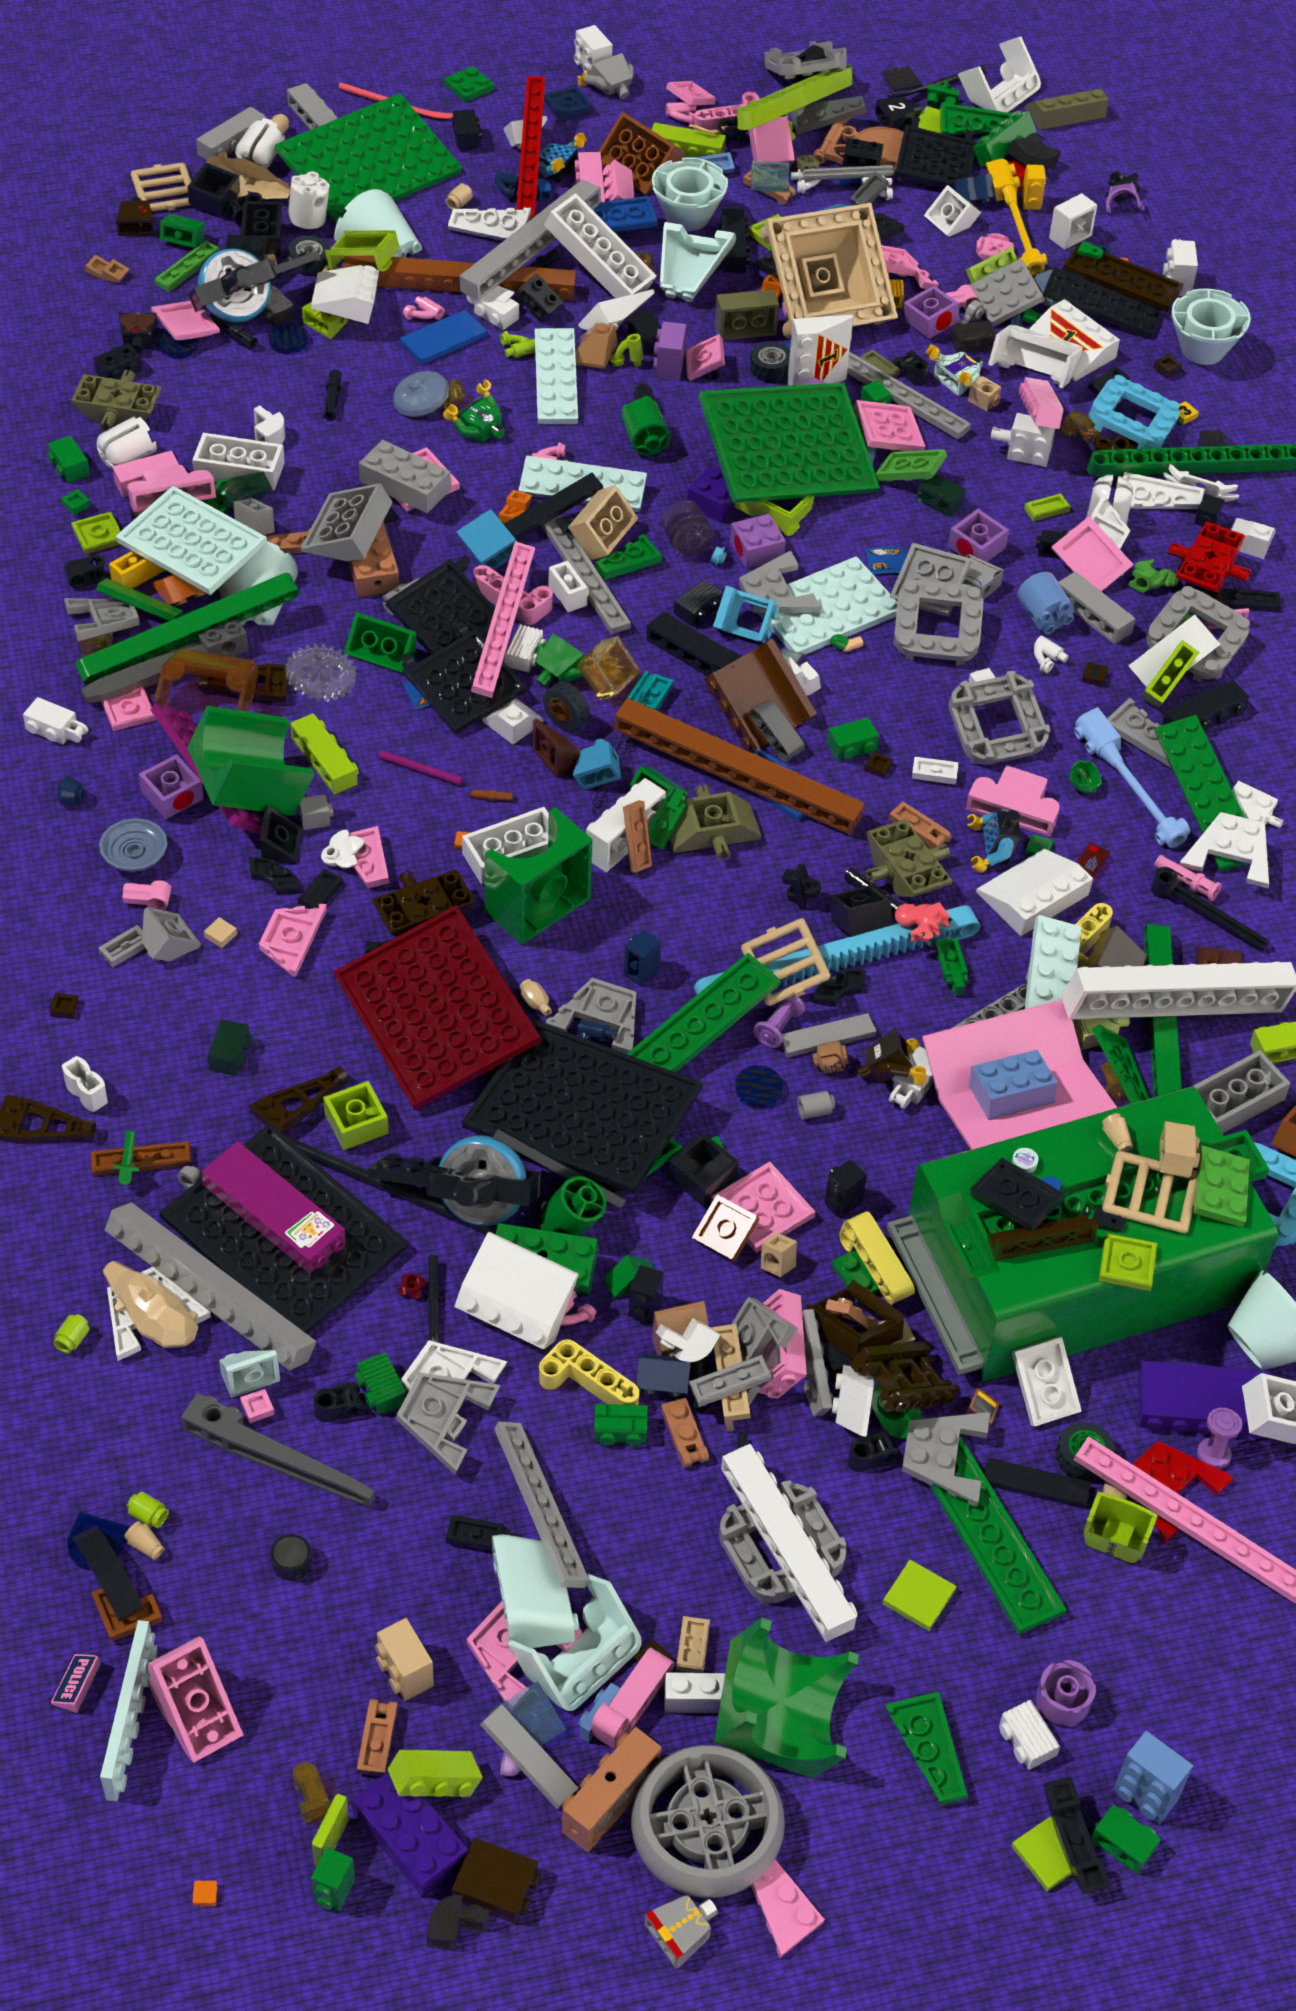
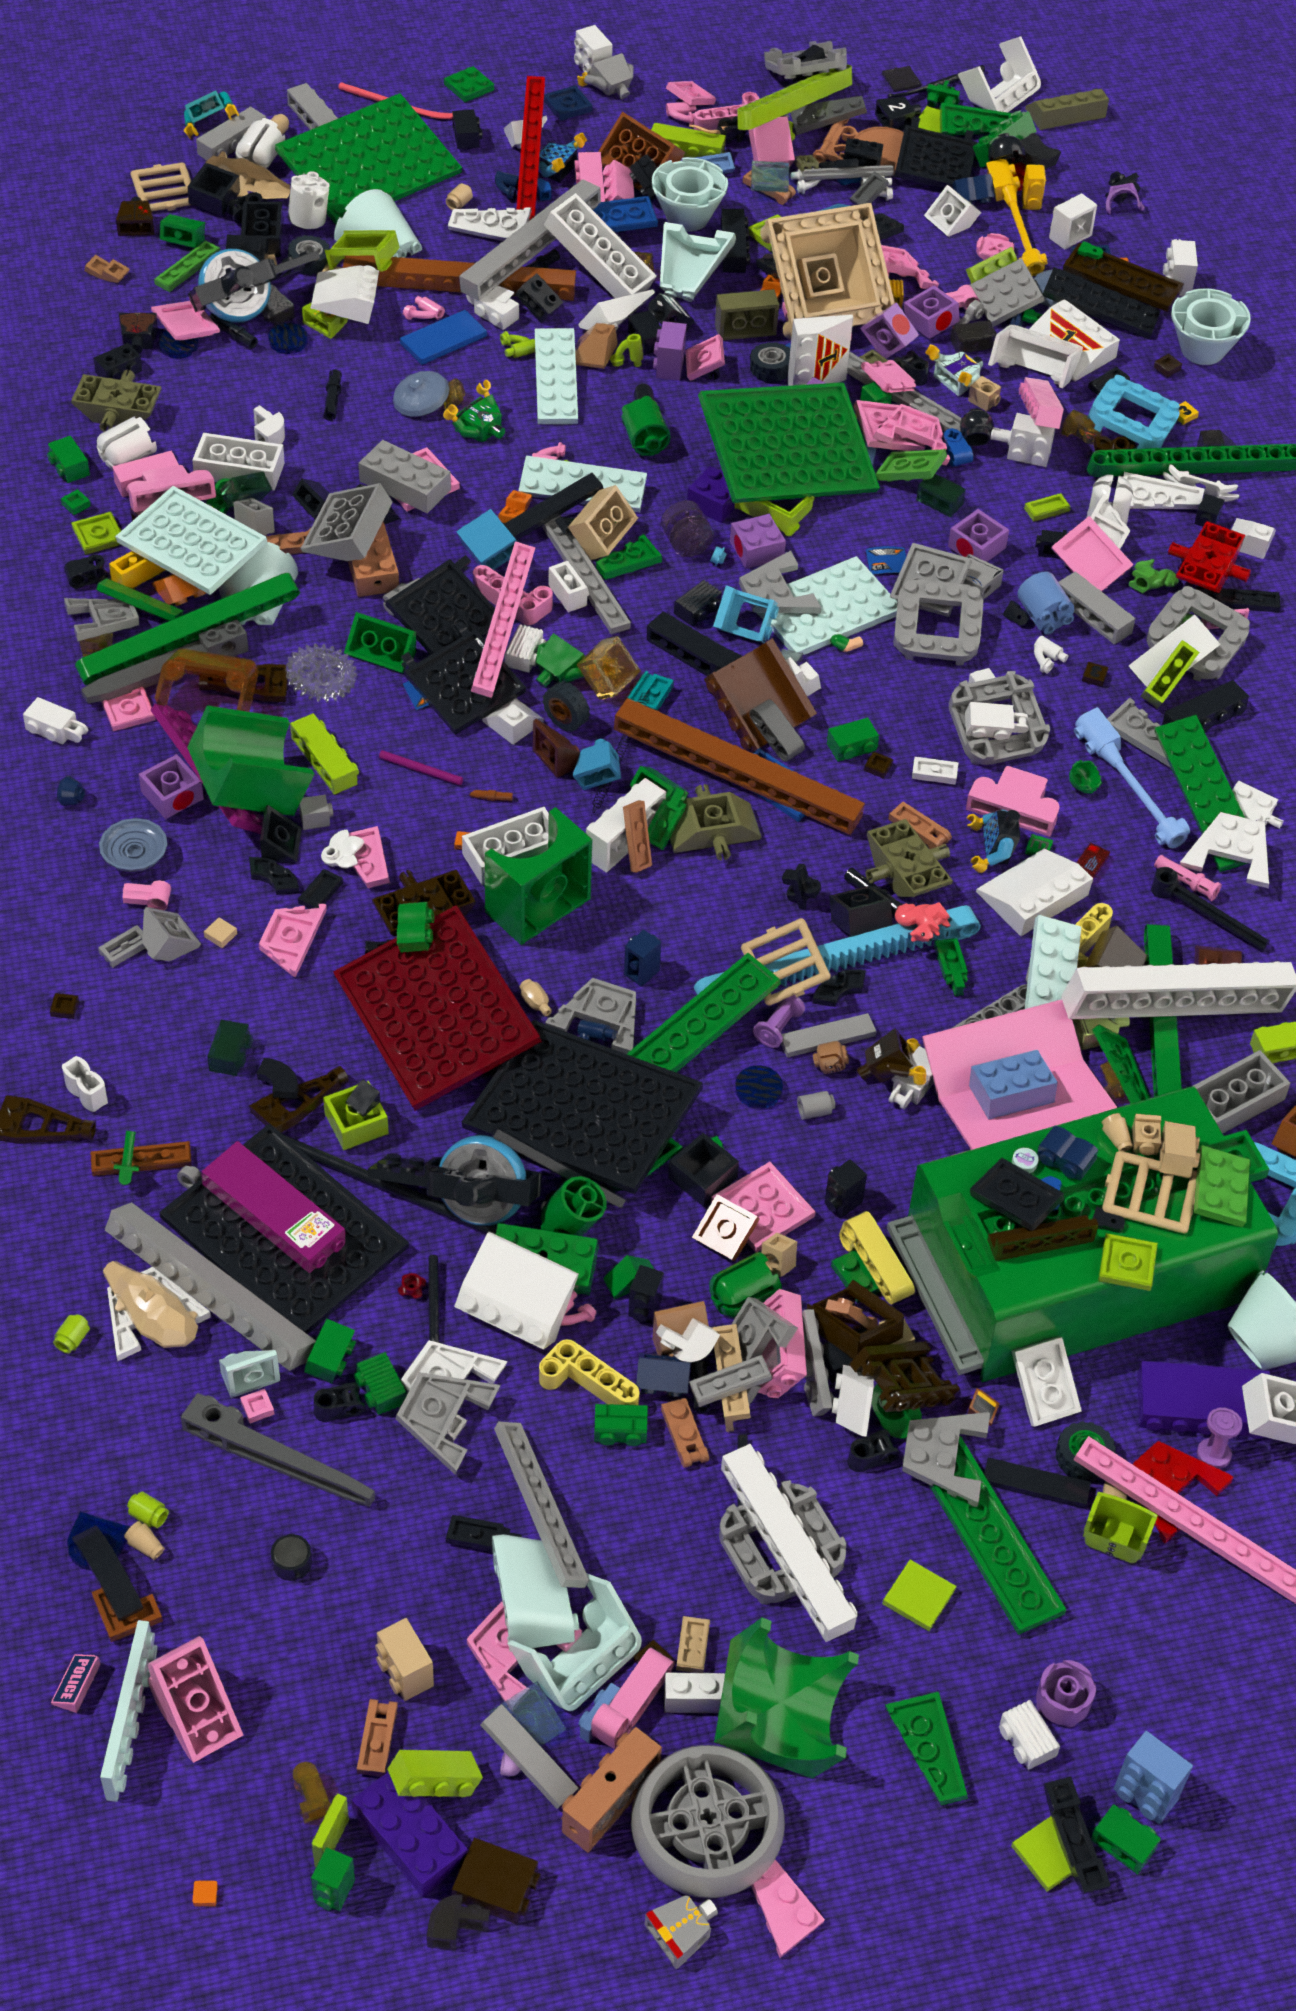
none -> teal torso [184,90,239,139]
none -> black tile [257,1058,299,1099]
none -> black brick [292,478,329,520]
none -> green brick [304,1319,356,1384]
none -> black slope [346,1080,381,1117]
none -> green brick [397,902,434,952]
none -> black brick [629,154,658,200]
none -> black torso [648,293,694,332]
none -> green cylinder [709,1252,782,1320]
none -> black tile [819,158,858,169]
none -> medium lavender brick [860,302,919,358]
none -> bright pink plate [861,360,916,393]
none -> bright pink wing [873,404,950,466]
none -> blue piece [944,428,973,467]
none -> black piece [960,408,994,446]
none -> white brick [965,702,1029,740]
none -> black cylinder [988,133,1026,164]
none -> black piece [1002,600,1030,625]
none -> dark blue brick [1037,1126,1098,1180]
none -> tan brick [1132,1114,1161,1156]

